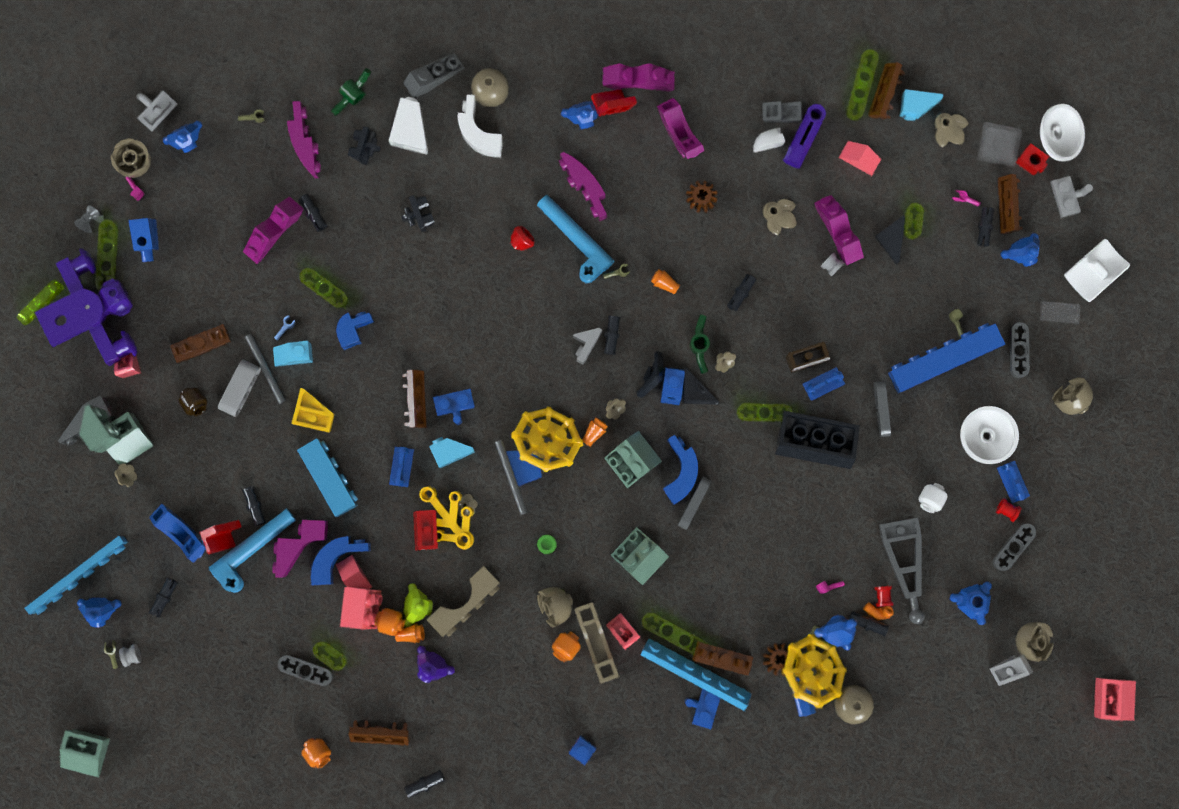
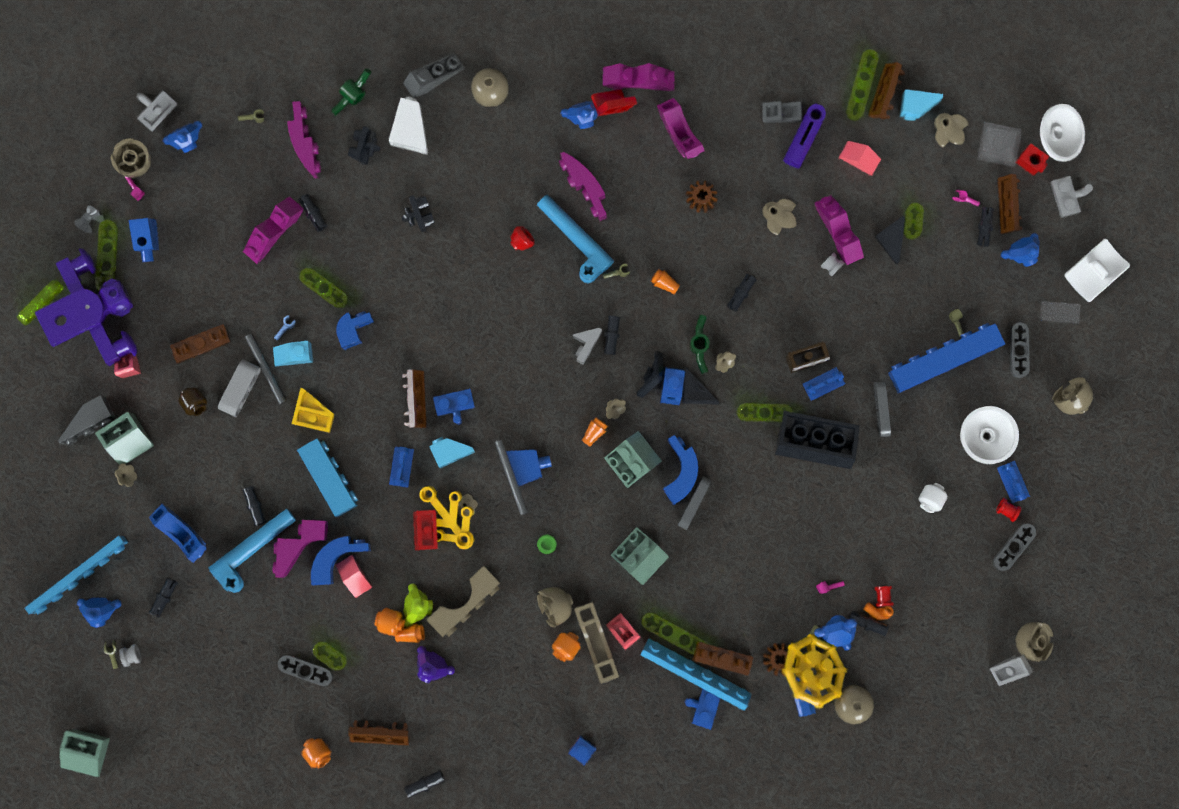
sand green slope [79,404,121,453] -> none
red panel [200,520,241,554] -> none
coral slope [340,587,383,629] -> none
white arch [458,95,503,157] -> none
yellow plate [511,406,583,472] -> none
white brick [753,128,785,152] -> none
dark grey plate [879,518,925,624] -> none
blue rock [950,582,992,625] -> none
coral slope [1094,678,1136,720] -> none

